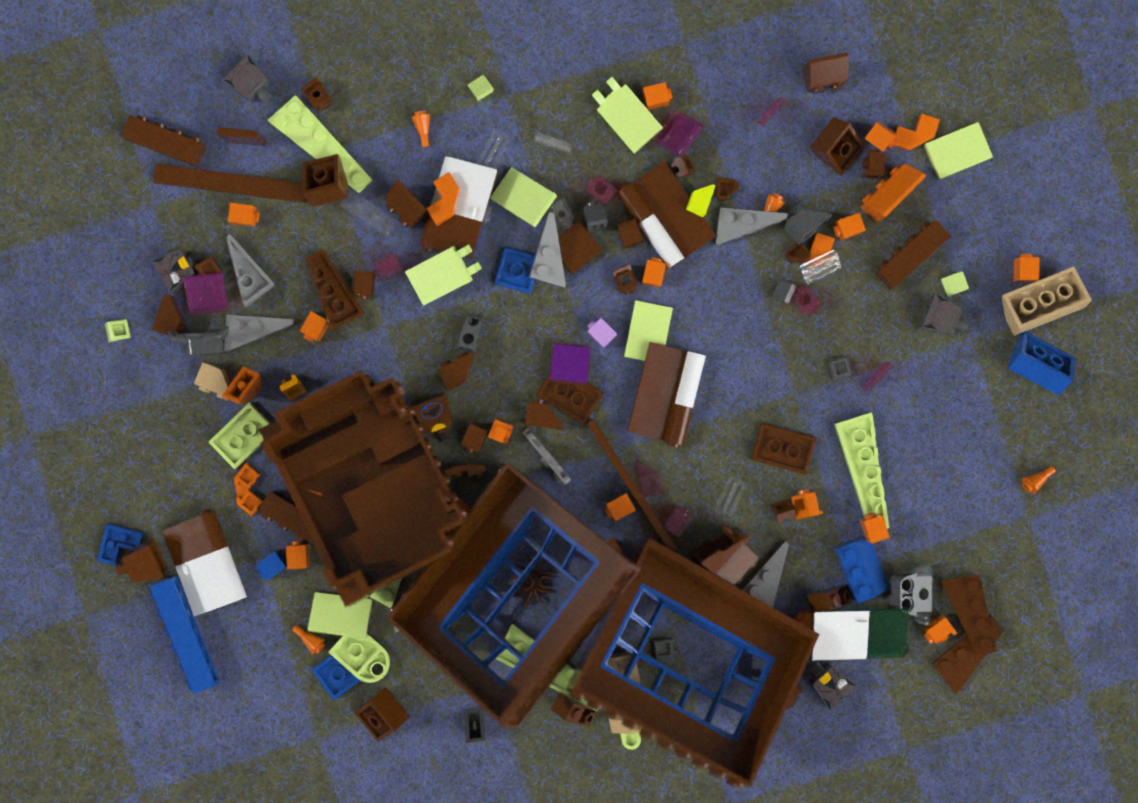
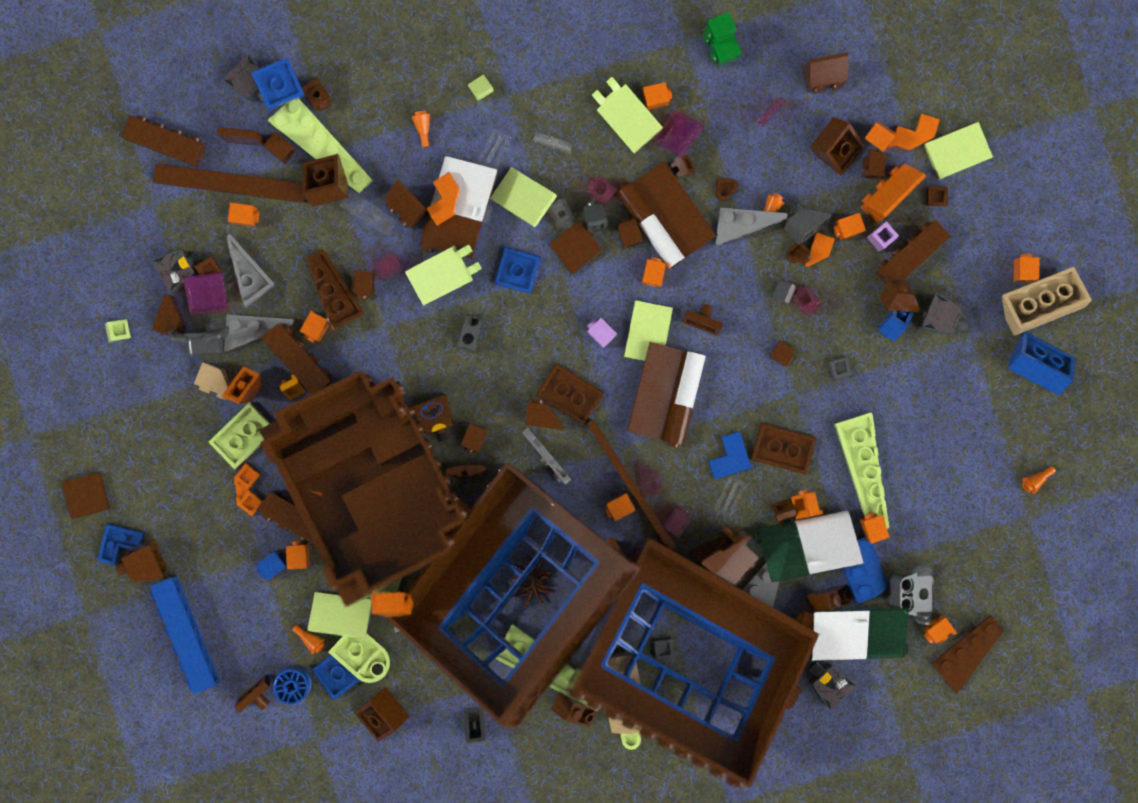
door [162,508,247,616] -> none
reddish brown slope [437,351,474,391] -> none
orange brick [488,419,514,444] -> none
light grey wing [529,212,566,287] -> none
dark purple tile [549,343,591,386] -> none
reddish brown window [611,264,638,295] -> none
neon yellow tile [686,184,716,217] -> none
clear tile [800,250,842,284] -> none
clear pink tile [861,362,894,393] -> none
reddish brown wing [940,574,997,655] -> none
yellowish green slope [941,271,969,297] -> none
none -> reddish brown tile [61,472,111,519]
none -> reddish brown tile [235,675,270,712]
none -> blue panel [251,58,304,112]
none -> reddish brown brick [261,322,332,395]
none -> reddish brown brick [264,131,297,164]
none -> blue wheel [273,665,313,705]
none -> orange slope [371,593,413,617]
none -> reddish brown tile [681,304,723,336]
none -> green brick [702,12,741,67]
none -> blue tile [709,431,751,479]
none -> door [754,511,863,583]
none -> reddish brown tile [770,341,796,367]
none -> lavender brick [867,221,899,251]
none -> blue slope [878,311,914,342]
none -> reddish brown slope [880,280,920,312]
none -> reddish brown tile [927,186,948,207]

